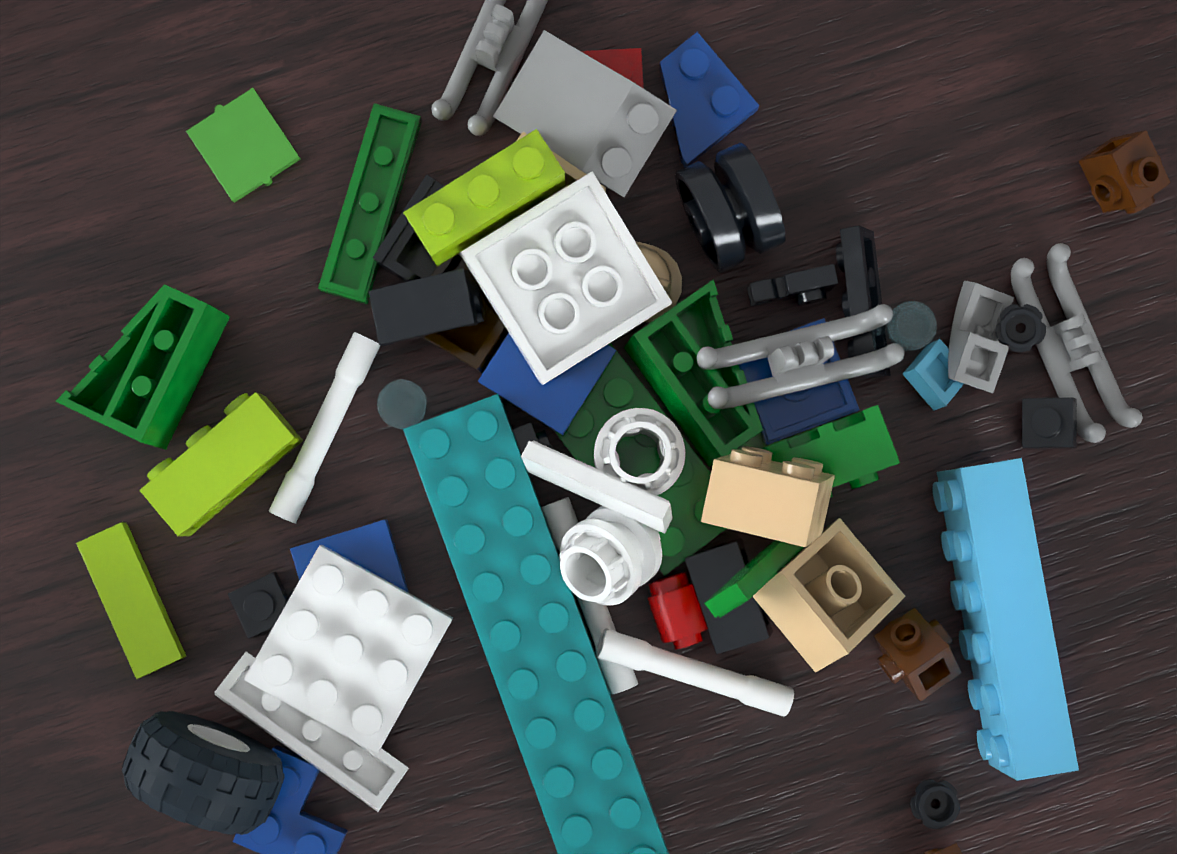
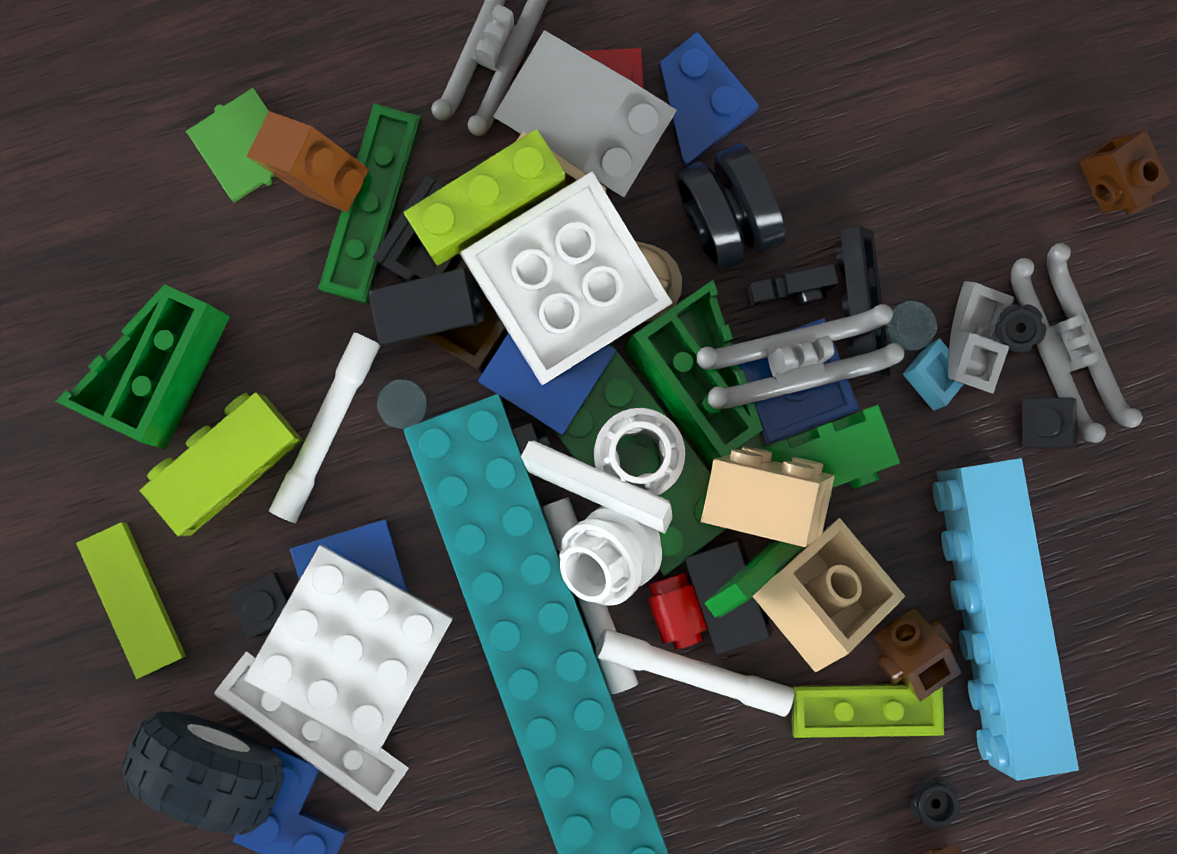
none -> dark orange brick [247,111,369,213]
none -> lime tile [791,684,944,738]

